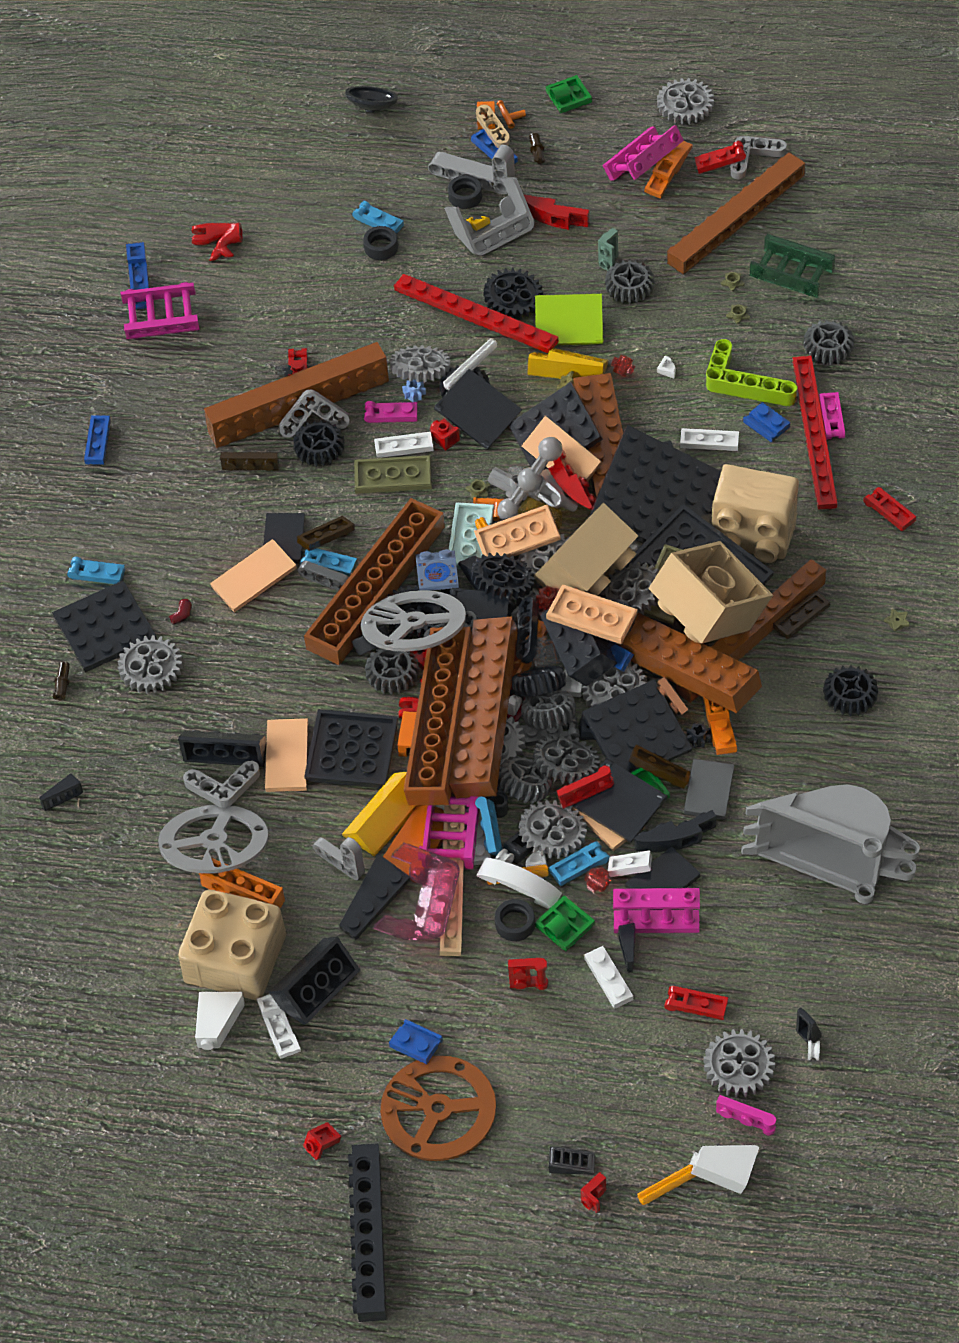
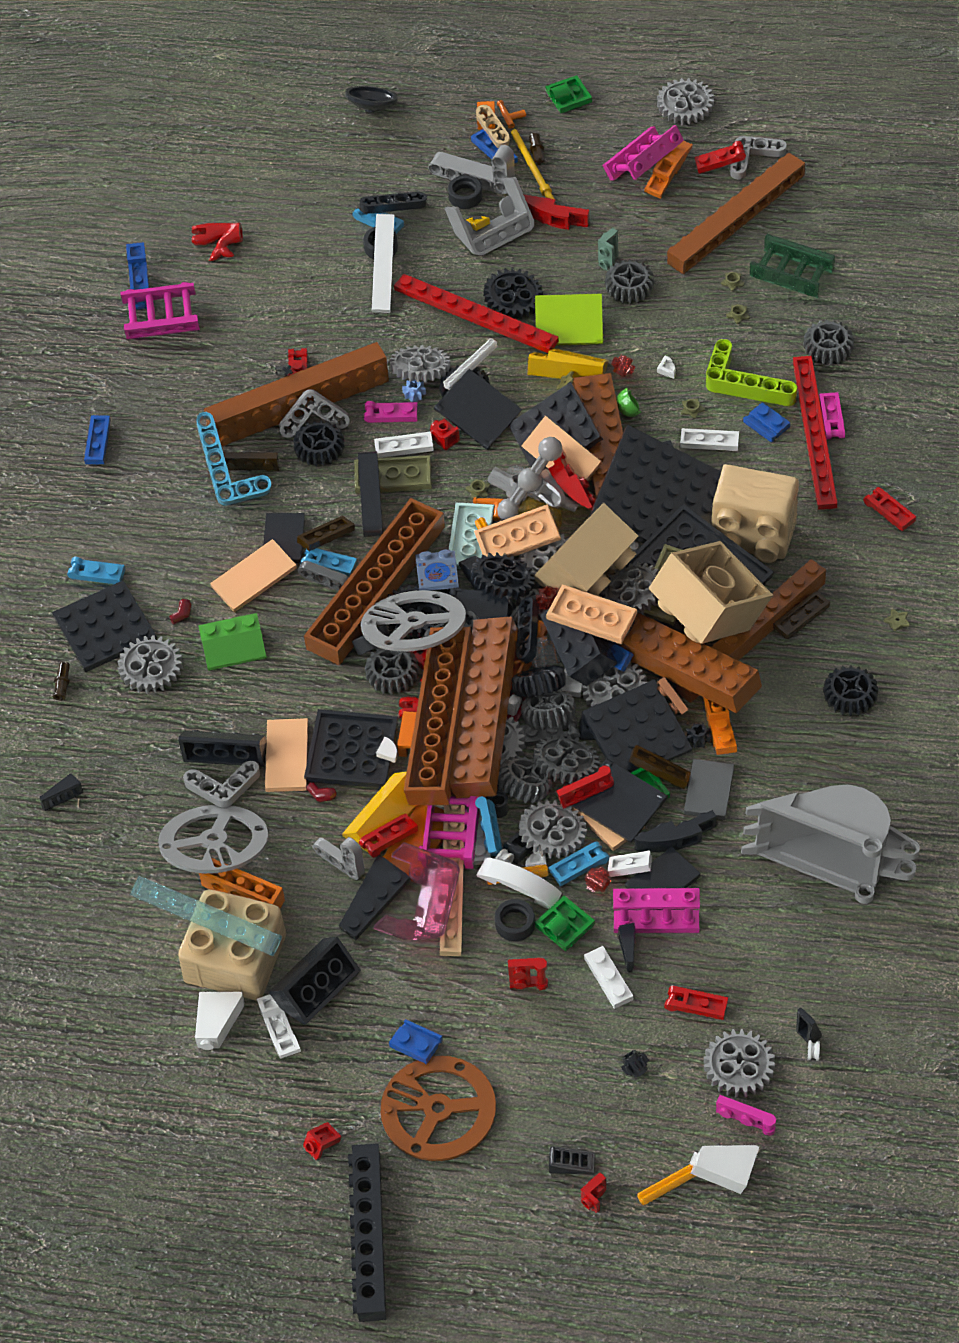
none -> clear light blue tile [130,876,282,957]
none -> medium azure beam [197,412,271,506]
none -> bright green slope [198,613,267,671]
none -> dark red arm [306,782,337,802]
none -> black beam [358,451,383,537]
none -> black beam [359,192,427,213]
none -> red plate [359,813,418,858]
none -> white tile [372,214,395,313]
none -> white tile [376,737,397,763]
none -> yellow bar [511,129,554,199]
none -> bright green hair [616,388,641,417]
none -> black gear [621,1050,649,1078]
none -> olive plate [681,399,705,419]

